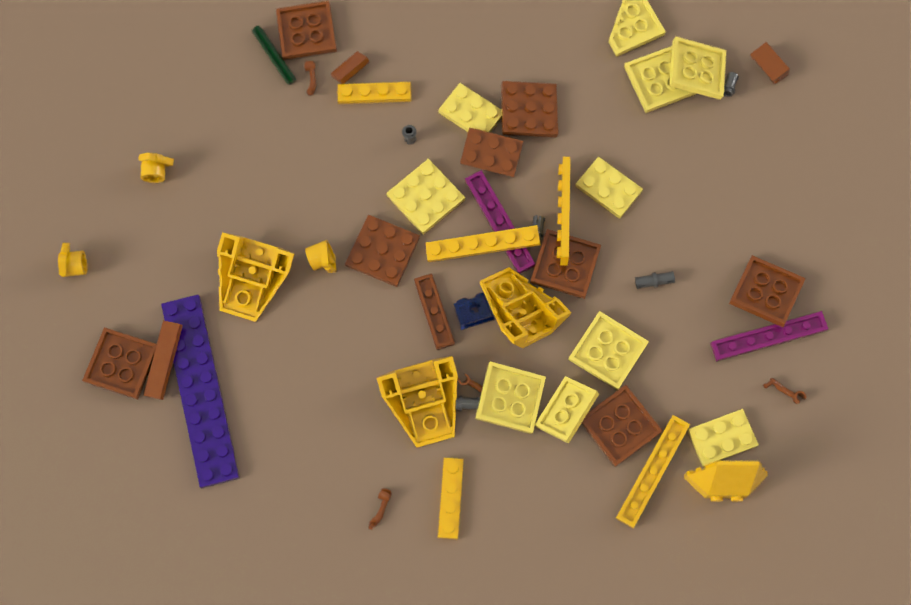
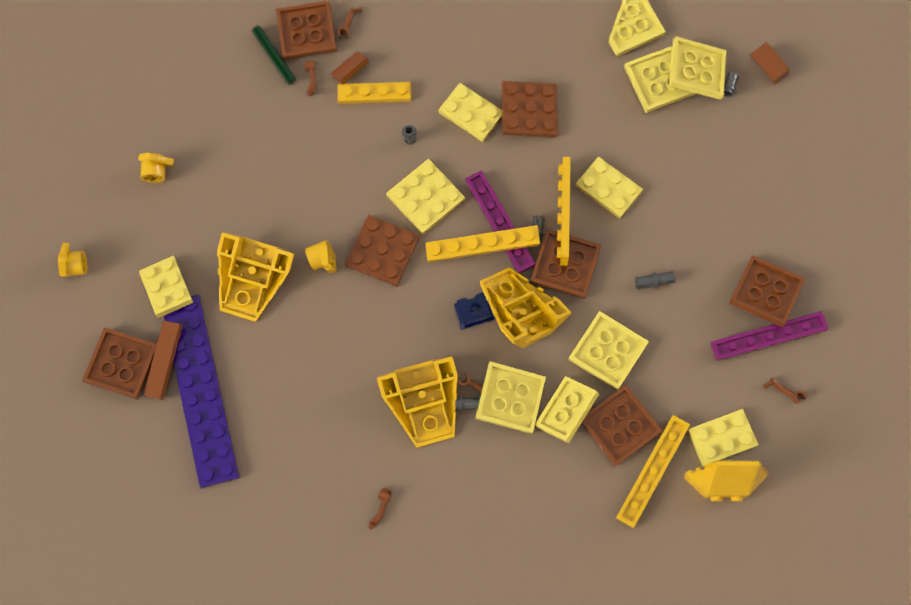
dark orange tile [414,273,455,350] -> none
yellow plate [438,458,464,539] -> none
dark orange plate [460,127,524,178] -> none
none -> light yellow plate [139,255,193,318]
none -> dark orange piece [338,7,362,40]

